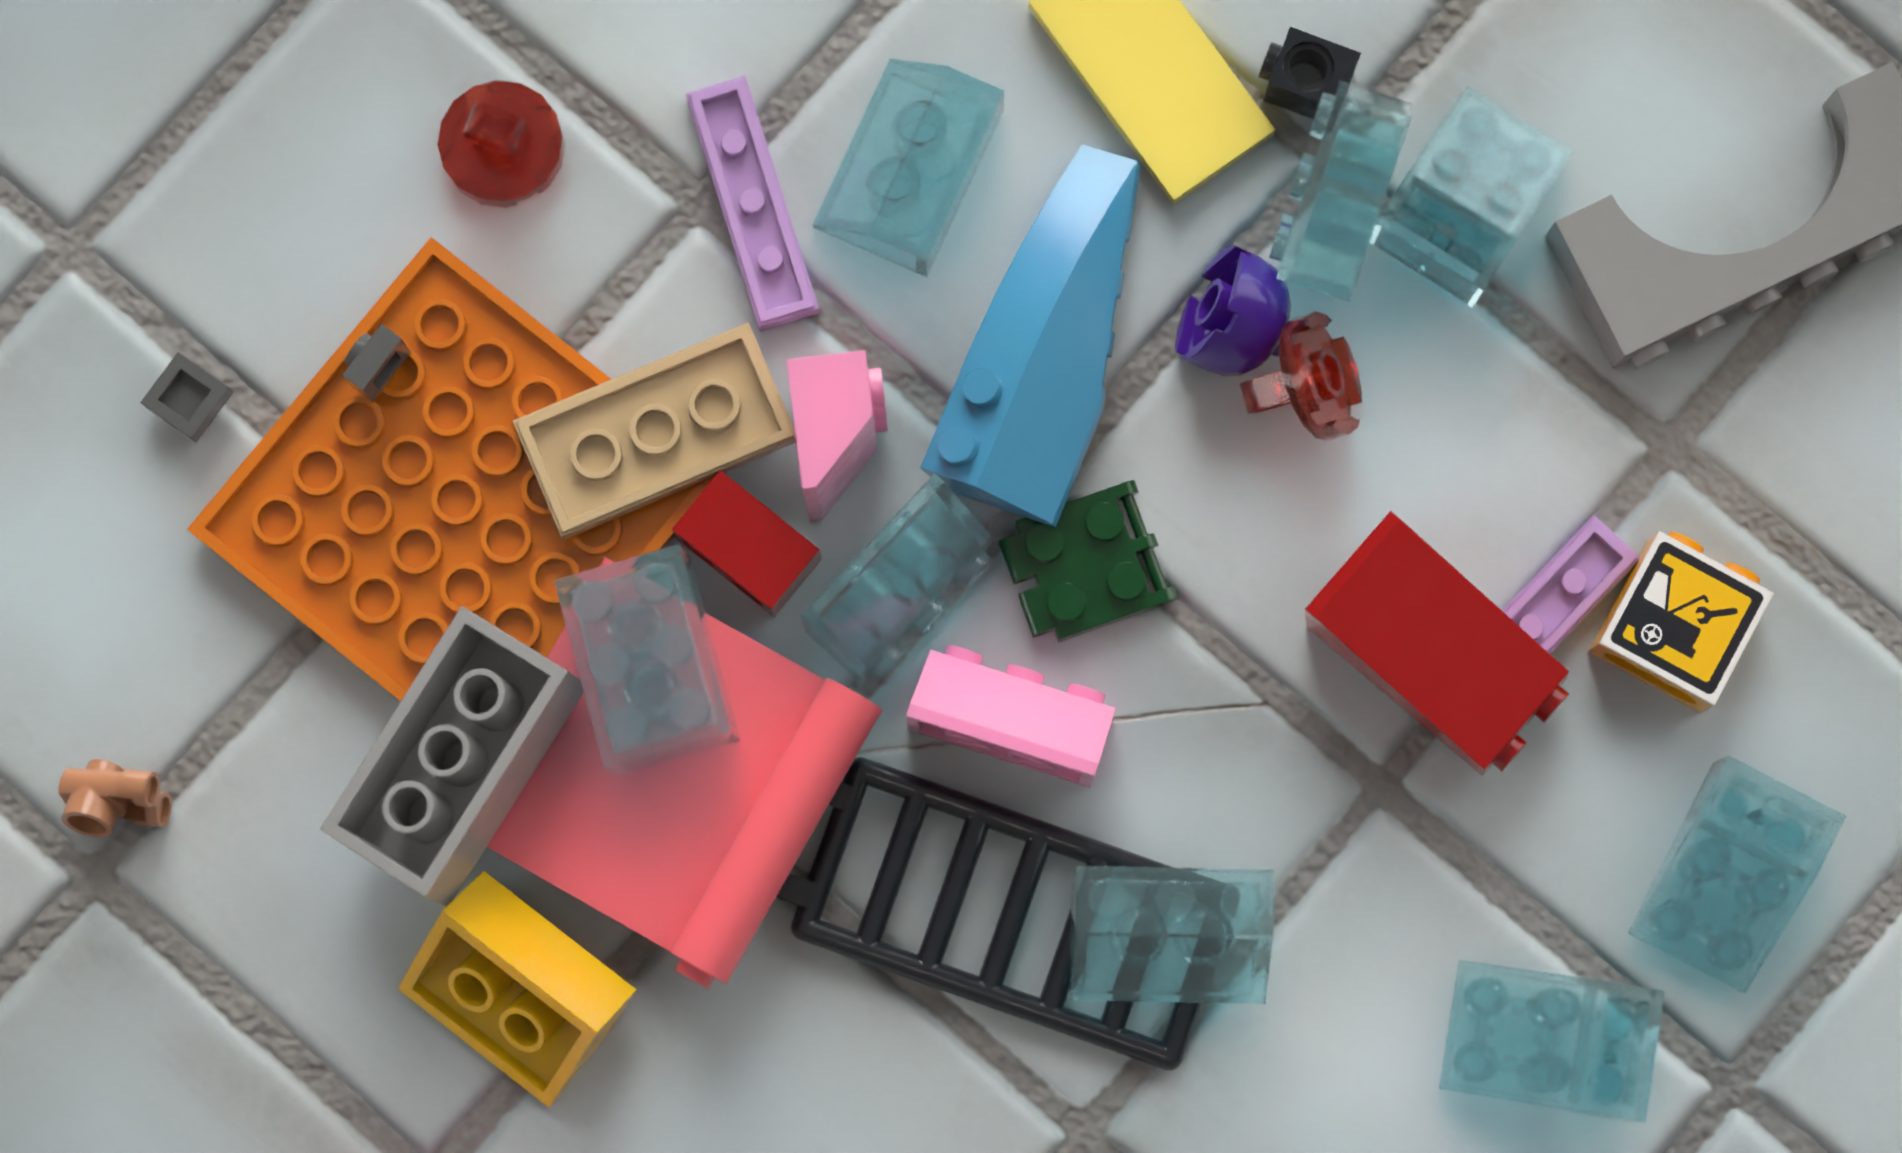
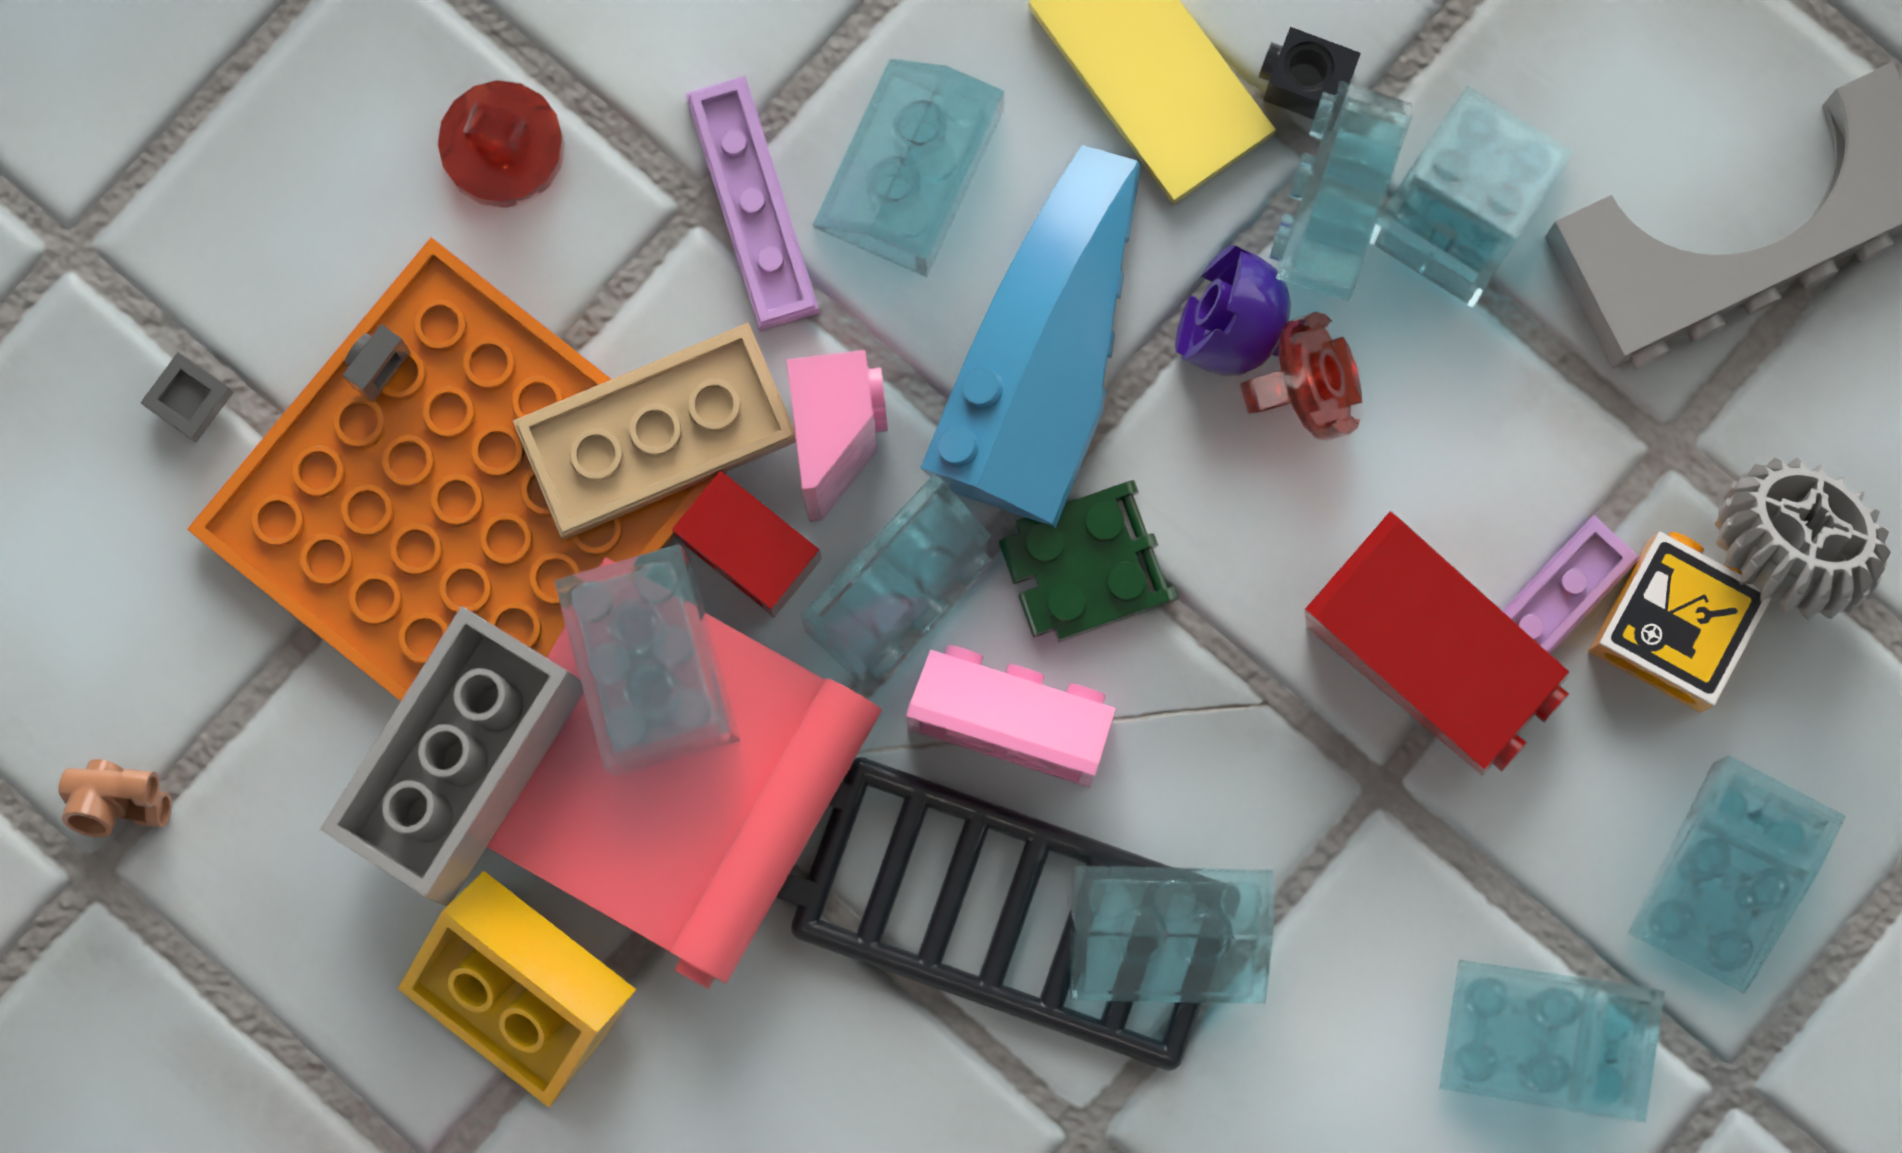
none -> light grey gear [1715,457,1891,620]

